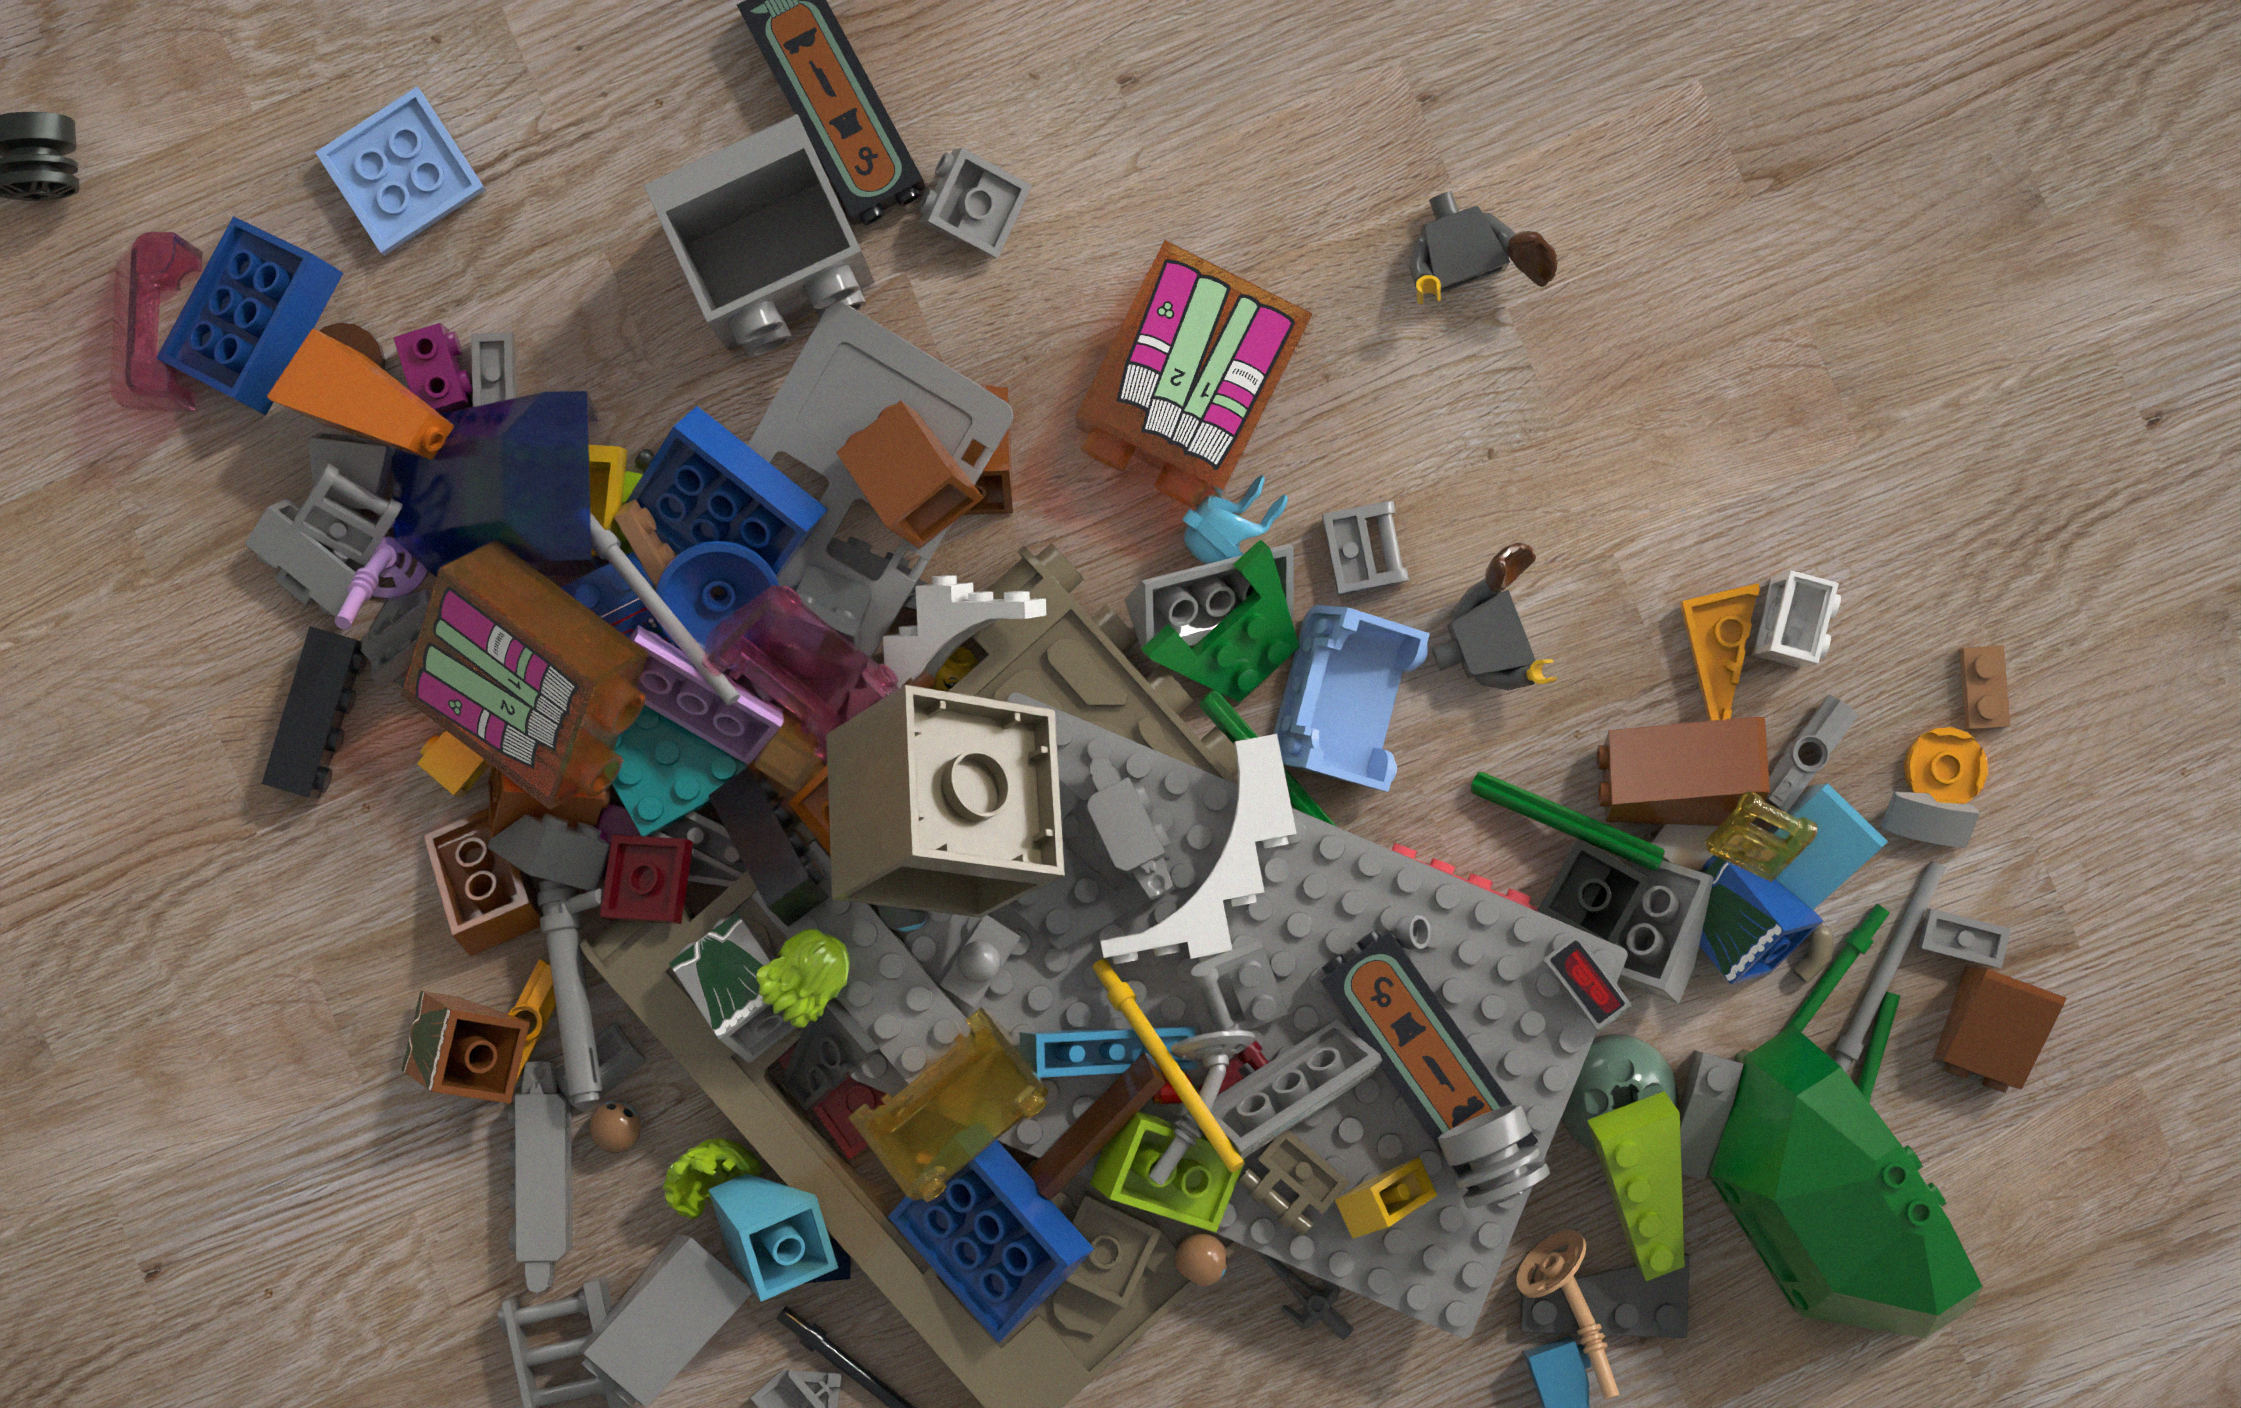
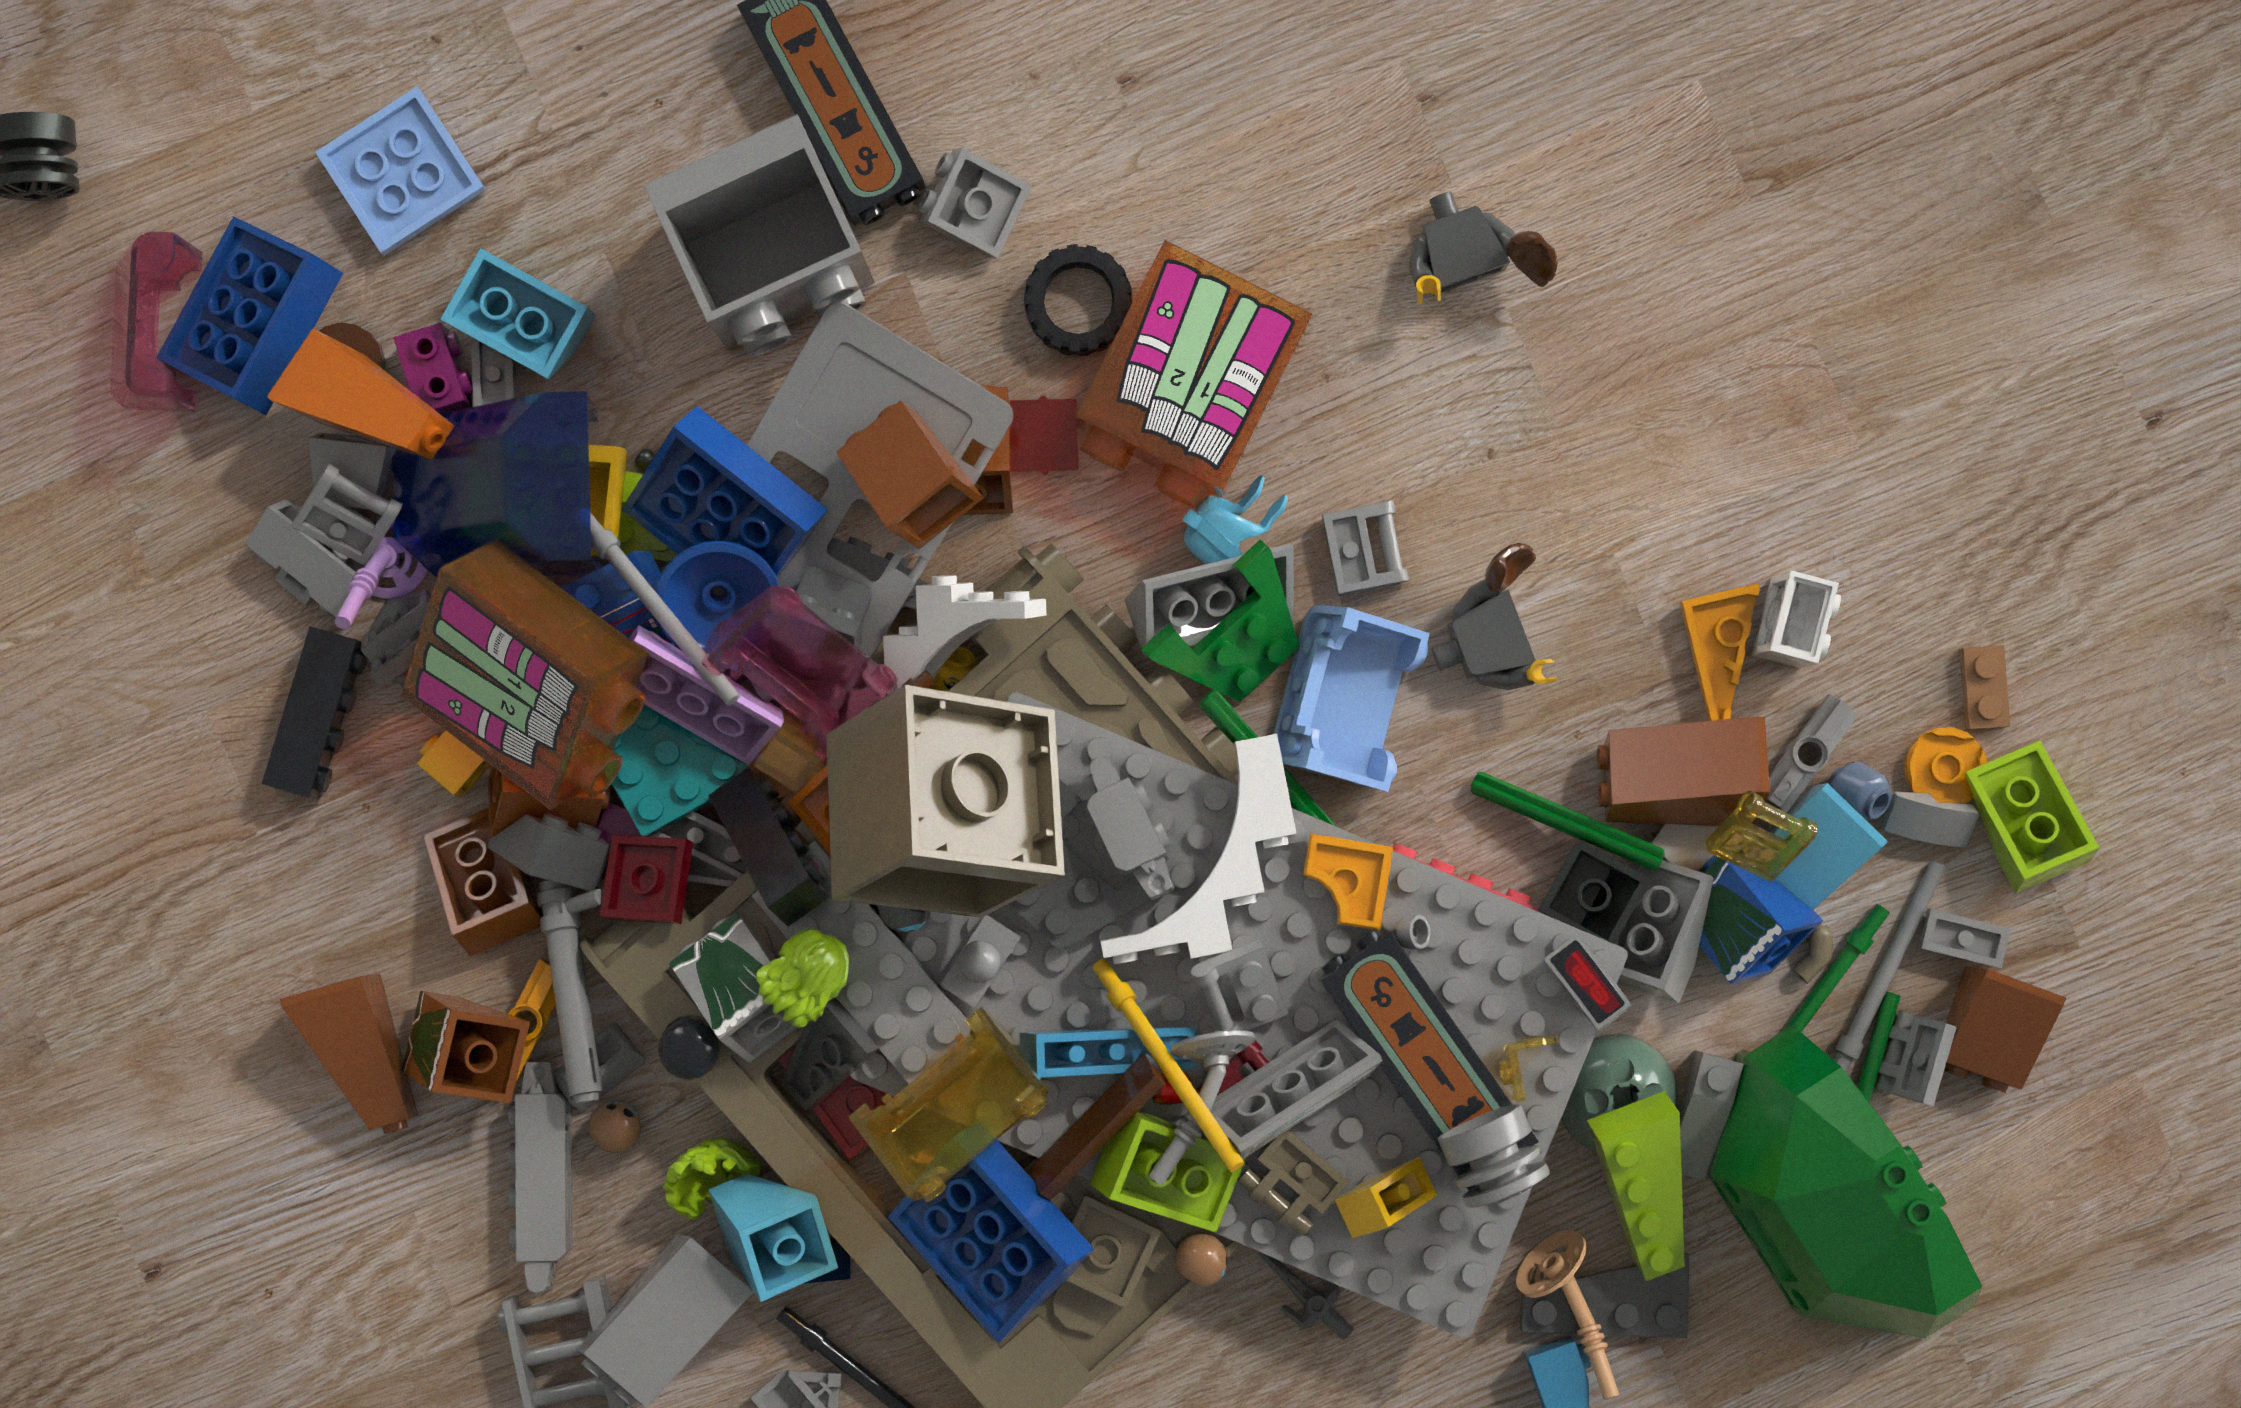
medium nougat plate [615,499,675,588] -> none
none -> dark orange slope [280,973,418,1134]
none -> medium azure slope [440,248,596,380]
none -> black helmet [658,1015,721,1080]
none -> clear red piece [1010,396,1078,475]
none -> black tyre [1024,244,1132,356]
none -> light orange tile [1303,833,1394,931]
none -> clear yellow bracket [1499,1034,1559,1102]
none -> sand blue head [1828,761,1892,821]
none -> light grey plate [1876,1011,1957,1107]
none -> lime slope [1965,740,2100,894]

